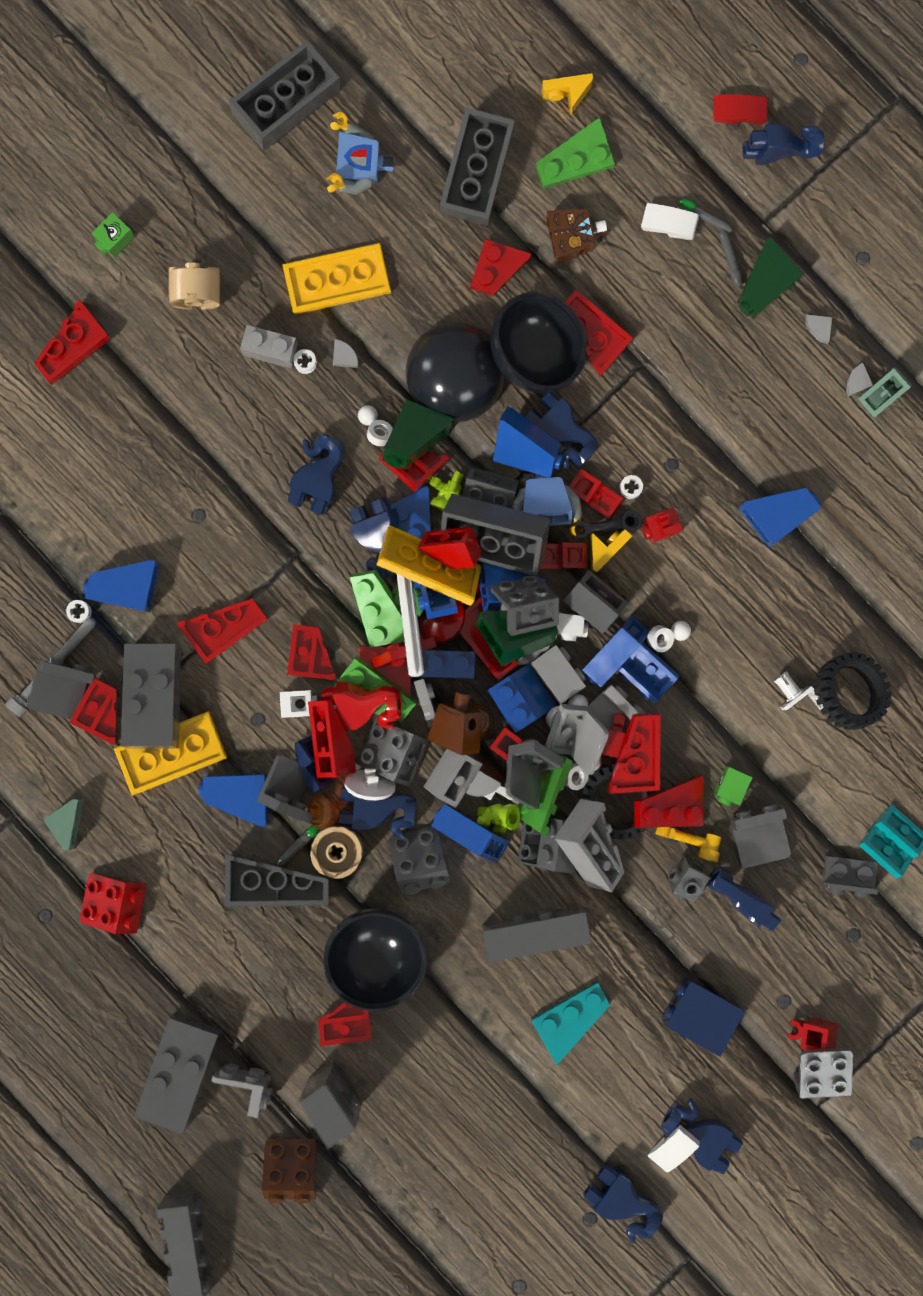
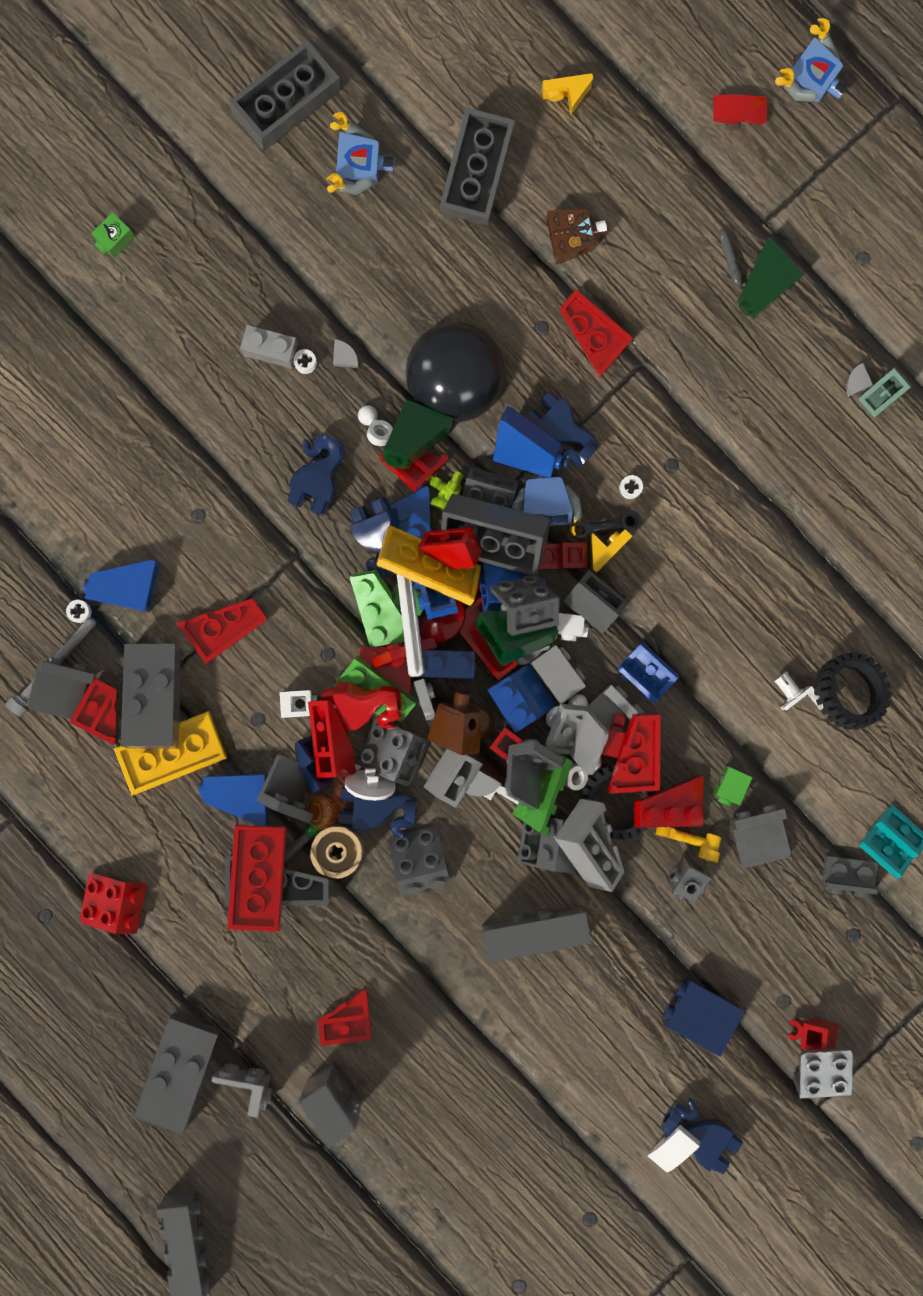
red wing [34,299,111,385] -> none
sand green slope [44,798,84,851] -> none
tan brick [169,263,220,310] -> none
reddish brown bracket [262,1139,317,1203] -> none
yellow tile [282,243,391,315] -> none
red wing [287,624,336,681] -> none
black piece [323,908,427,1011] -> none
blue slope [431,804,510,863] -> none
red wing [470,239,531,296] -> none
lime piece [477,803,520,834] -> none
black piece [490,292,587,393] -> none
teal wing [531,981,610,1066] -> none
bright green wing [535,117,615,190] -> none
red slope [569,469,624,520] -> none
slope [582,615,649,687] -> none
dark blue hips [583,1164,663,1244] -> none
white slope [641,203,699,240] -> none
red brick [641,507,683,544] -> none
white plate [647,621,691,652] -> none
dark grey piece [679,199,733,233] -> none
dark blue hips [706,866,781,931] -> none
blue slope [738,488,822,547] -> none
dark blue hips [742,124,824,165] -> none
light grey tile [805,315,832,344] -> none
none -> red tile [227,825,287,932]
none -> torso [775,18,848,102]

